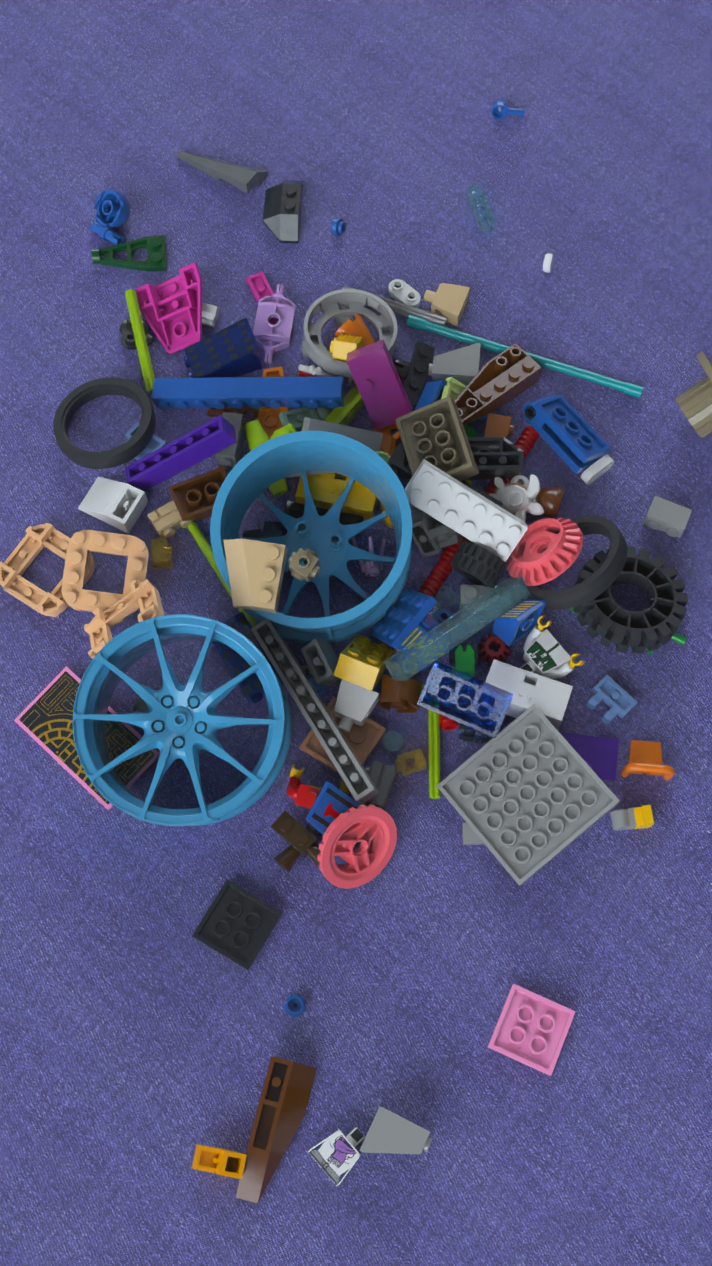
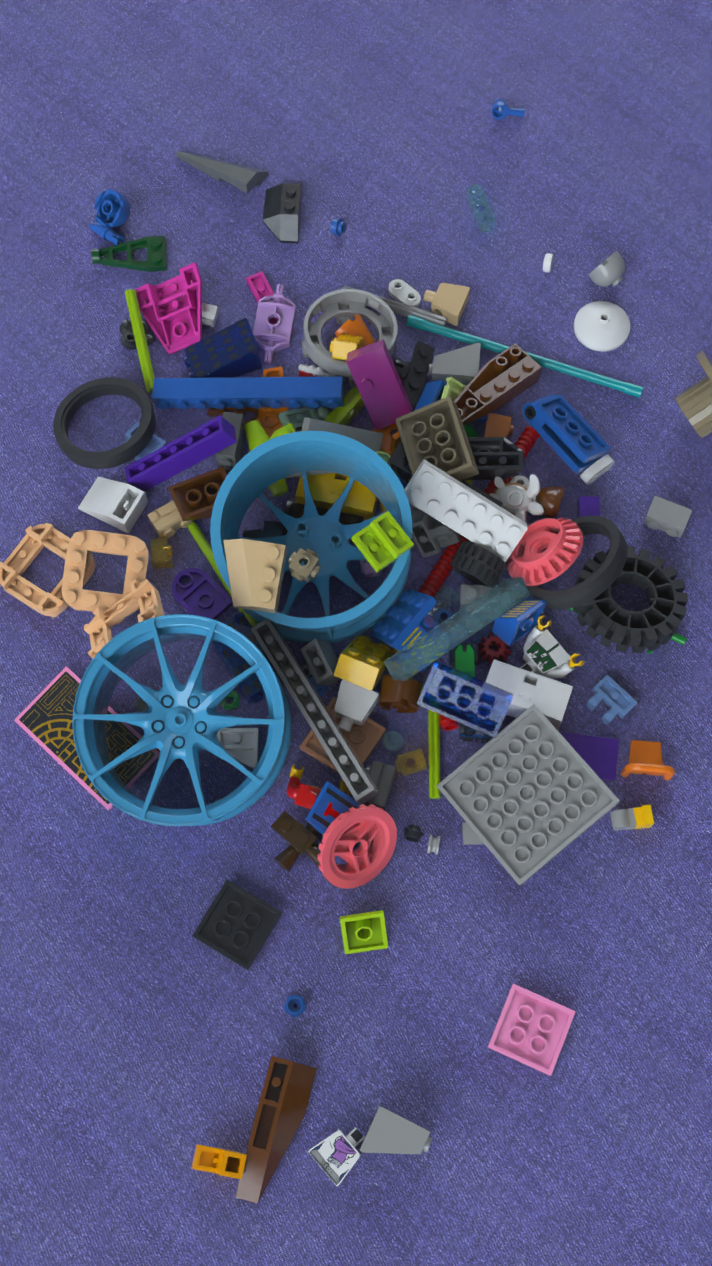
none -> dark purple tile [172,568,233,620]
none -> white wing [216,728,259,768]
none -> green plate [220,690,240,710]
none -> lime slope [340,910,388,954]
none -> lime slope [351,511,414,572]
none -> black plate [404,825,424,842]
none -> light grey bush [427,834,440,855]
none -> white dish [574,301,630,352]
none -> dark purple brick [577,496,600,518]
none -> light grey cylinder [588,250,626,287]

